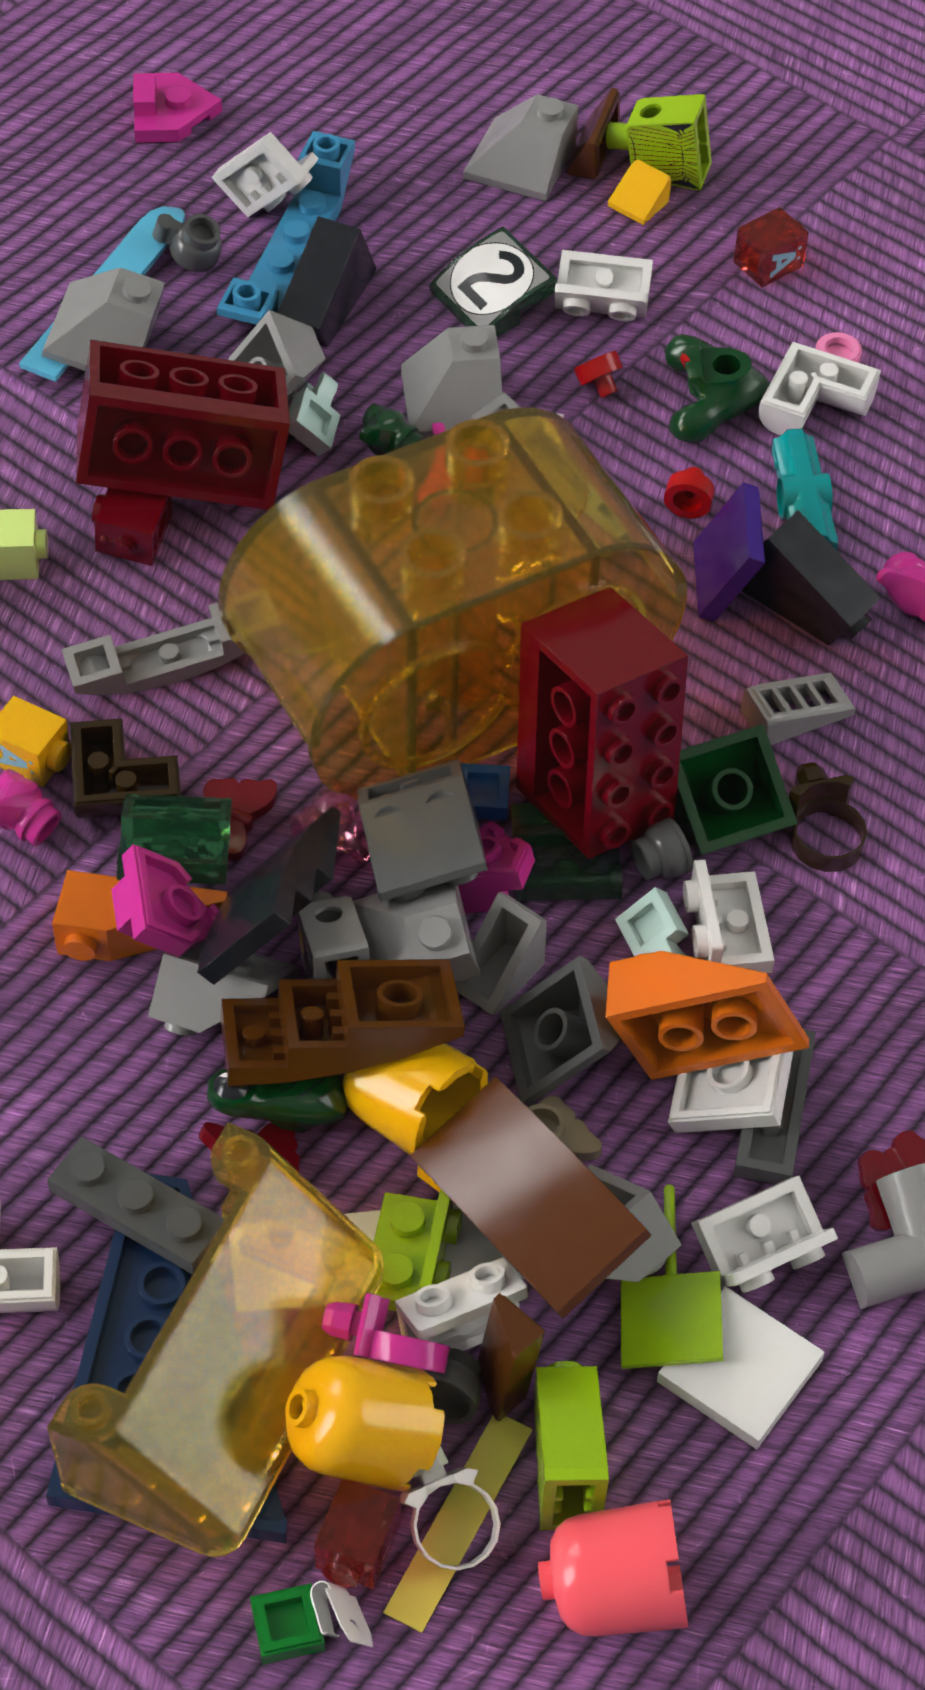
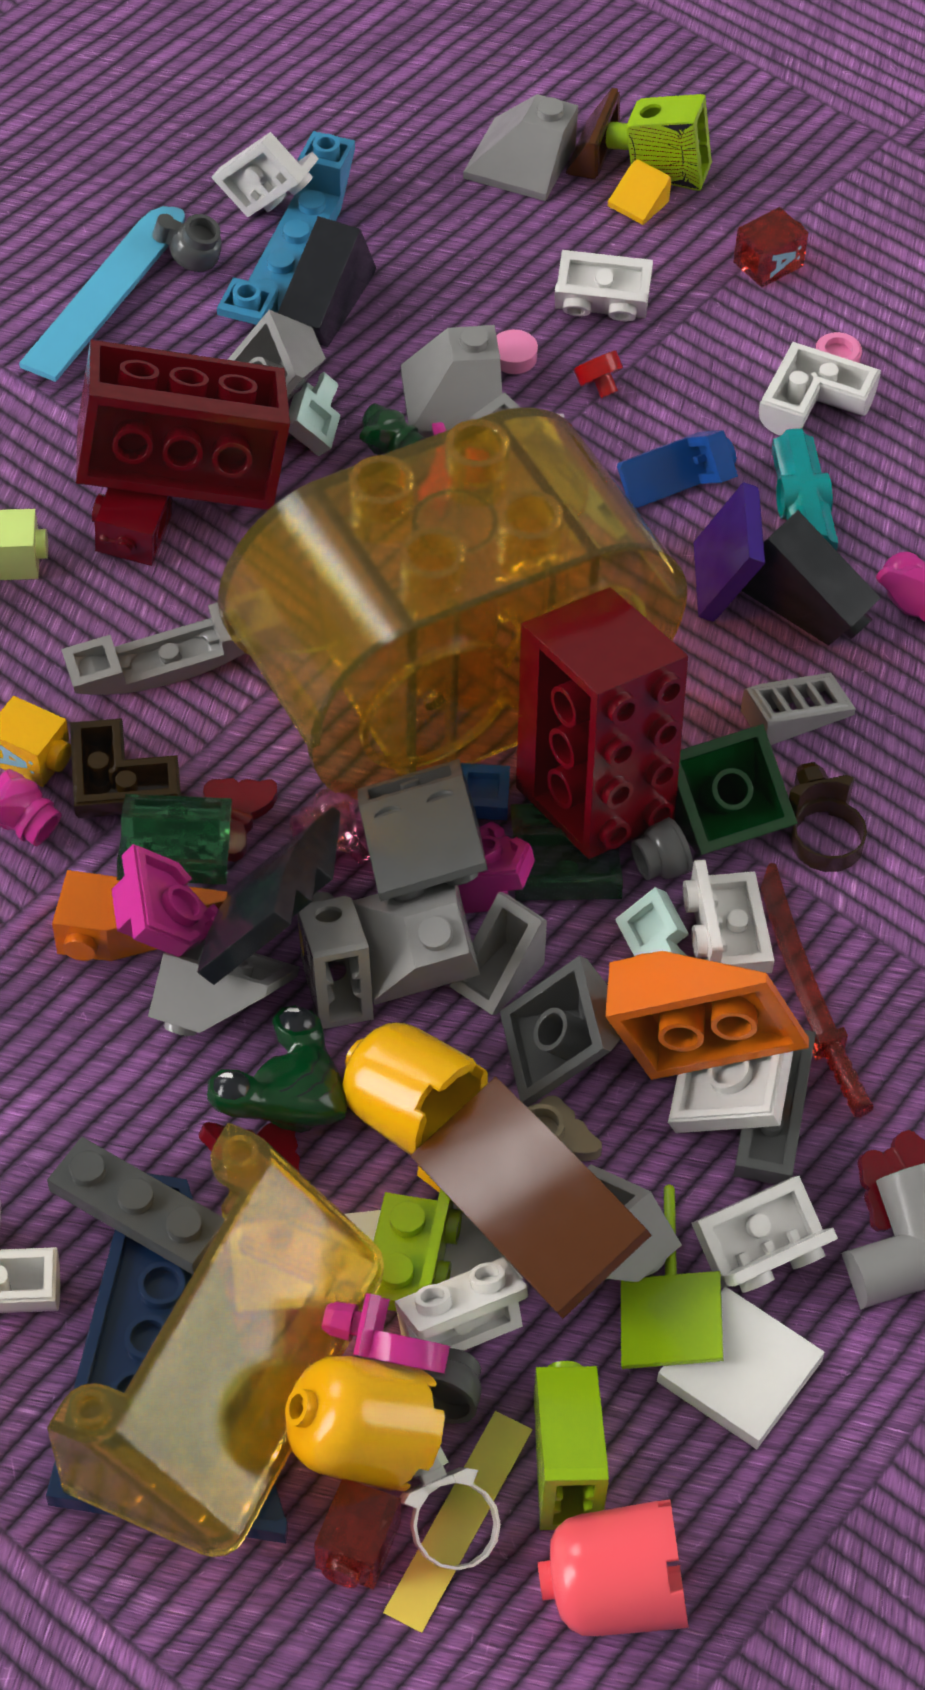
light grey slope [42,267,165,371] -> none
dark pink plate [133,72,222,143] -> none
reddish brown slope [221,959,465,1086] -> none
green tile [250,1583,325,1665] -> none
white piece [310,1581,373,1647] -> none
slope [429,226,557,336] -> none
reddish brown slope [477,1293,545,1422] -> none
dark green head [664,334,770,443] -> none
red tile [664,467,715,518] -> none
none -> bright pink tile [496,329,538,374]
none -> blue bracket [617,430,738,508]
none -> clear red sword [761,863,874,1117]

